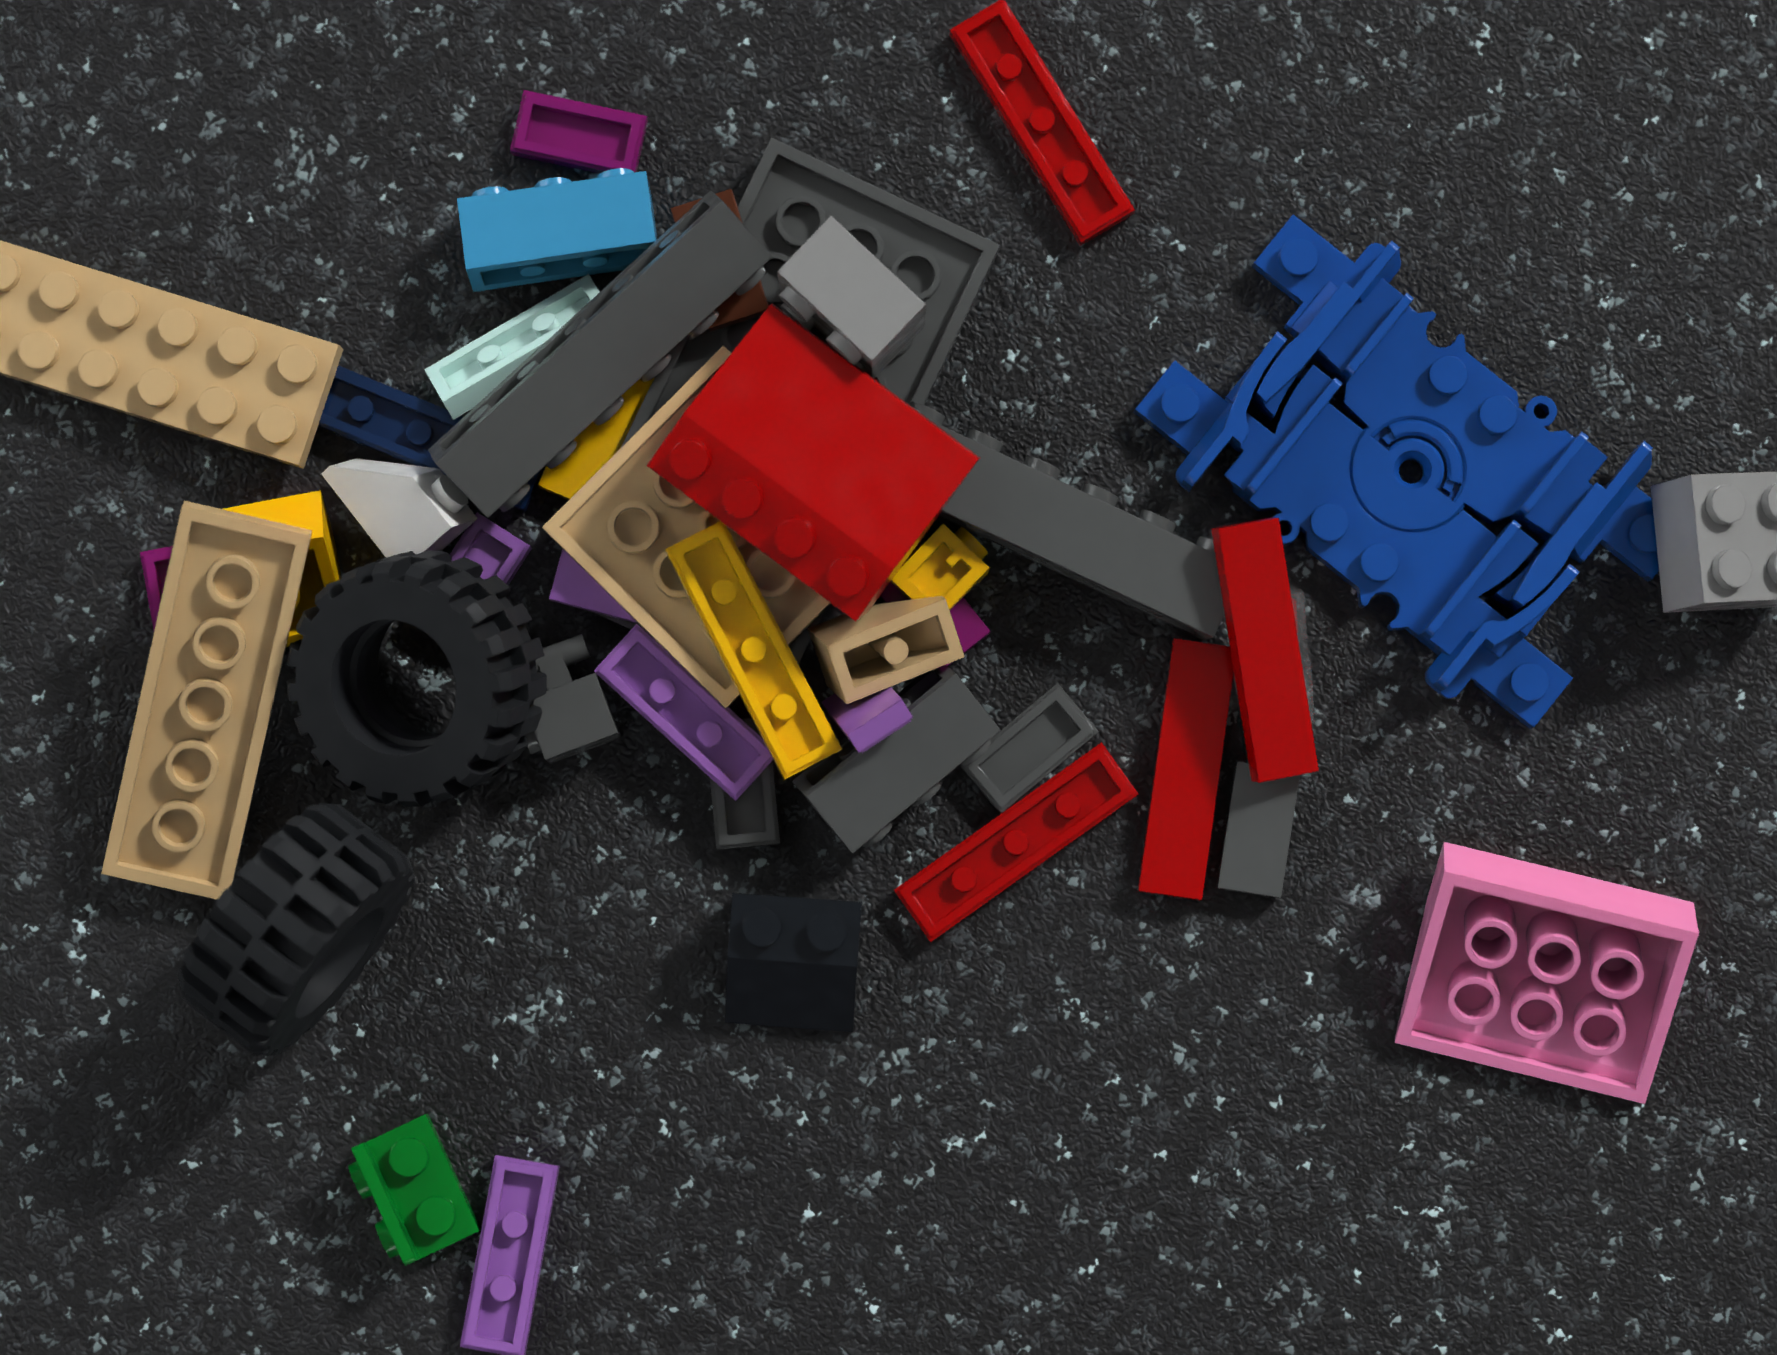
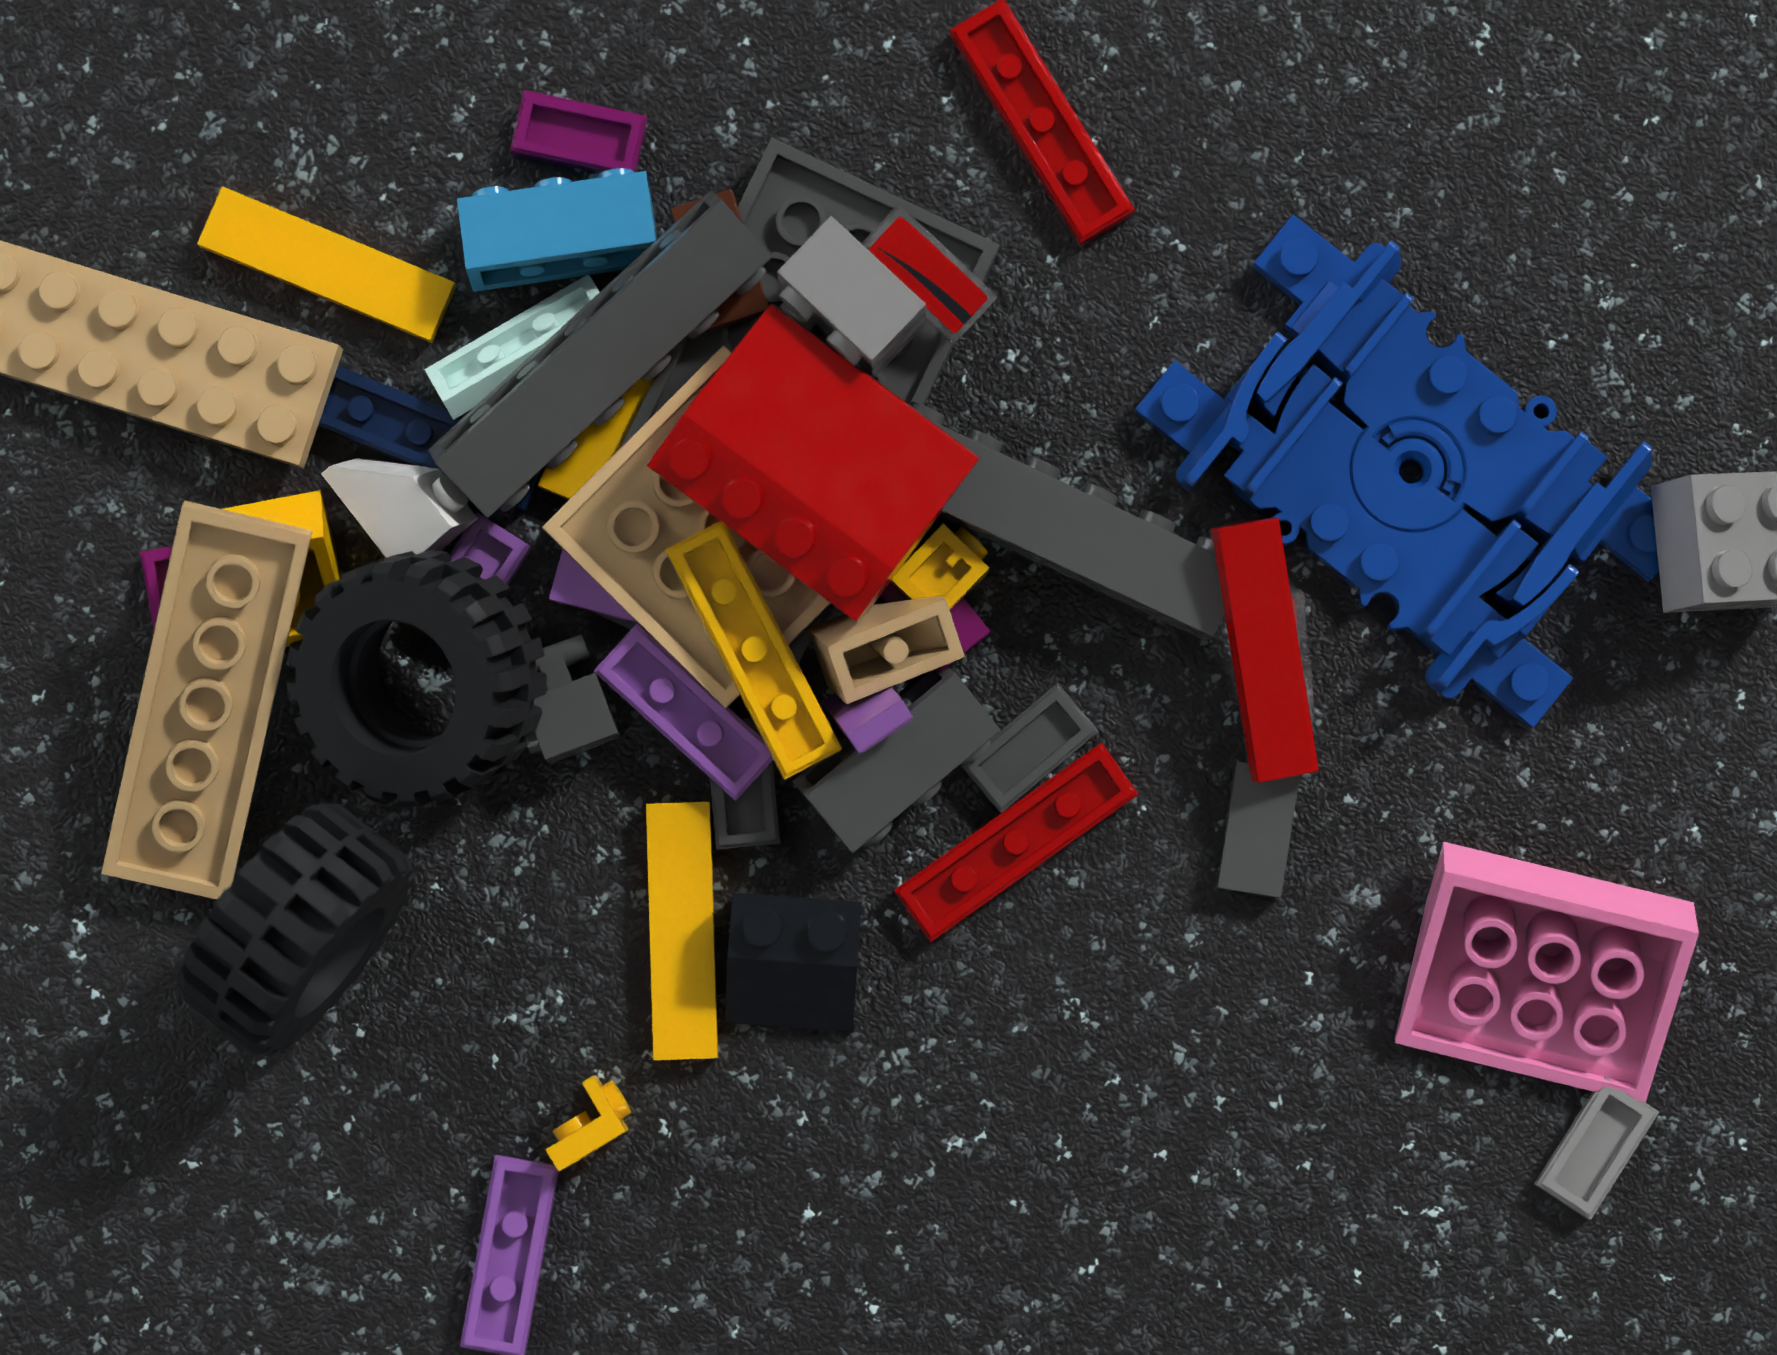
green bracket [348,1114,481,1266] -> none
red tile [1137,638,1234,901] -> none
none -> yellow tile [197,186,457,343]
none -> yellow bracket [545,1075,632,1172]
none -> yellow tile [646,802,718,1060]
none -> red slope [861,206,998,344]
none -> light grey tile [1534,1076,1659,1220]

